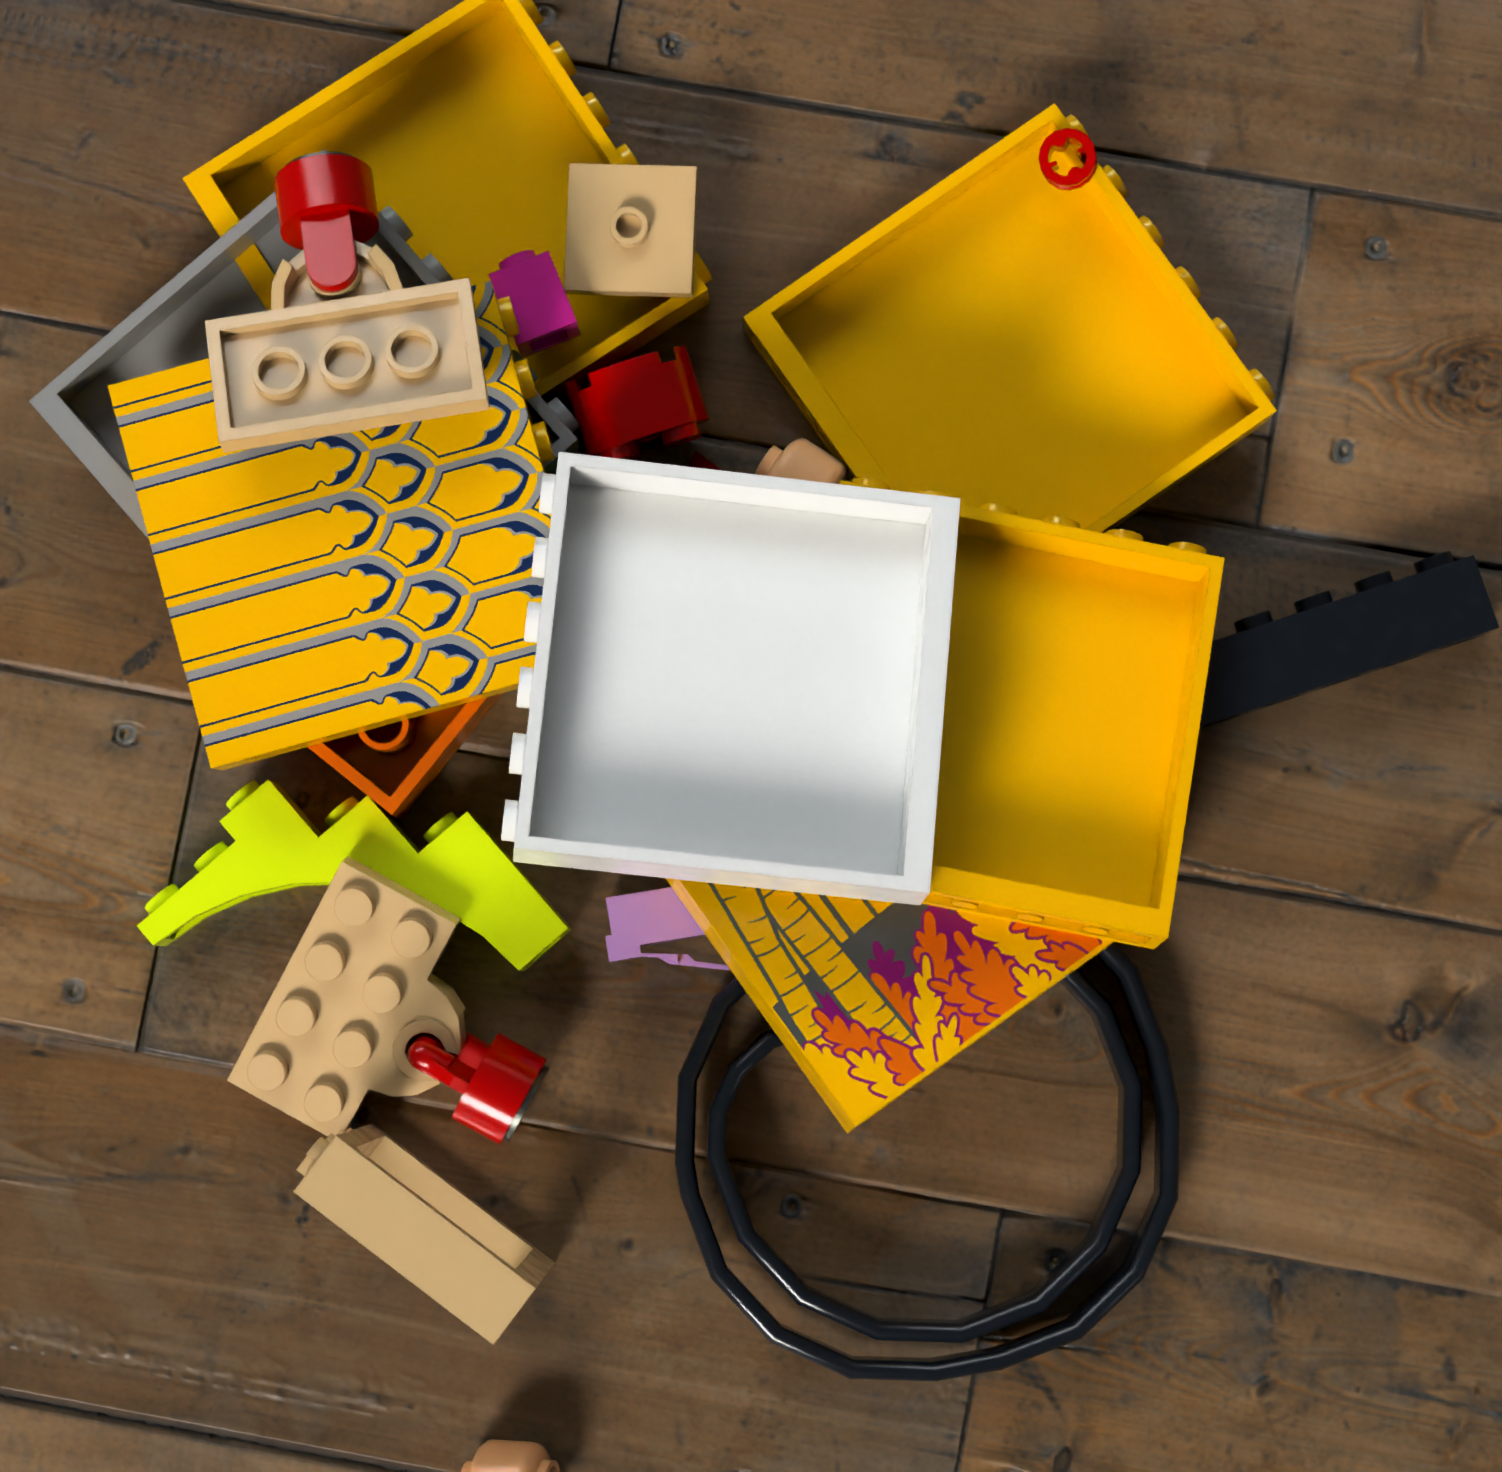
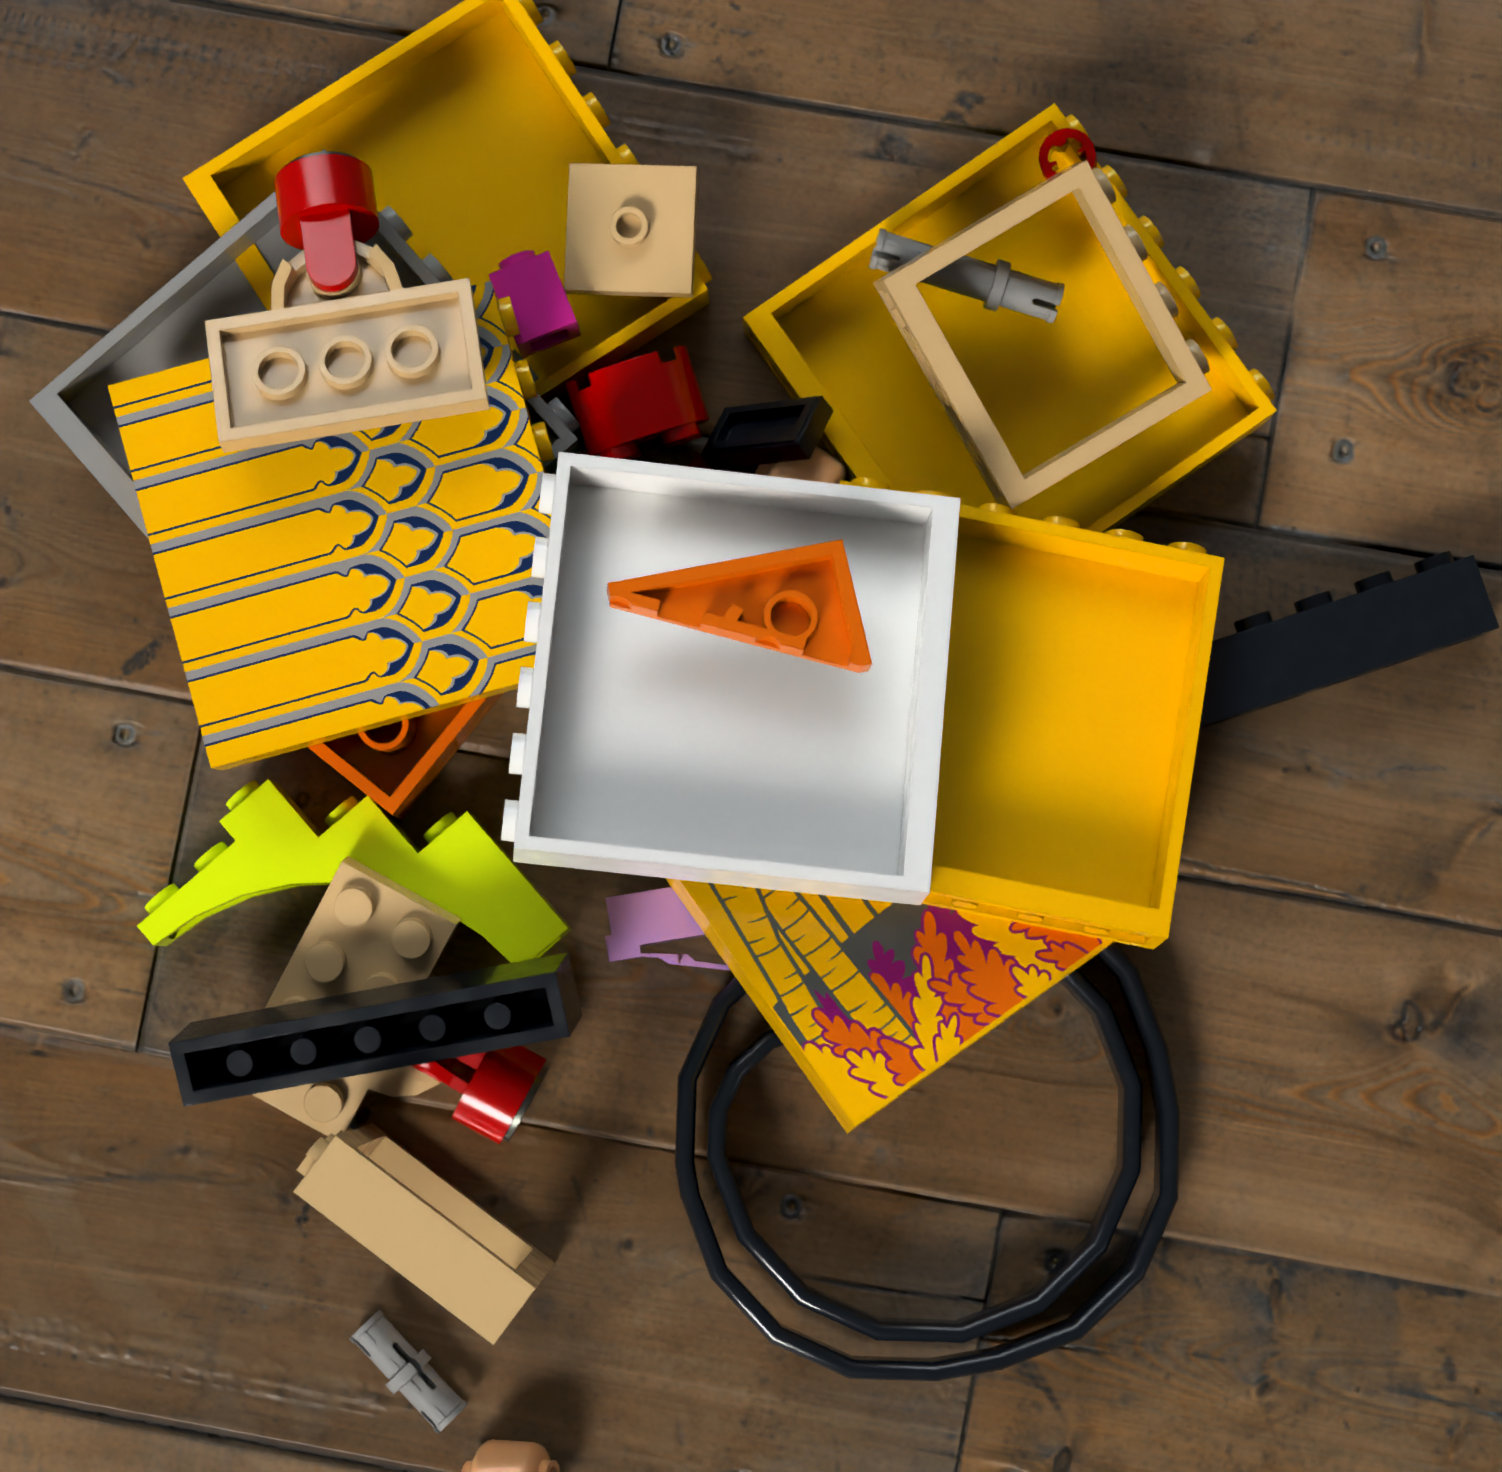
none -> black brick [168,952,582,1107]
none -> light grey pin [349,1310,468,1434]
none -> orange wing [607,539,872,673]
none -> black tile [701,396,834,469]
none -> light grey pin [868,228,1065,324]
none -> tan window [873,160,1212,509]

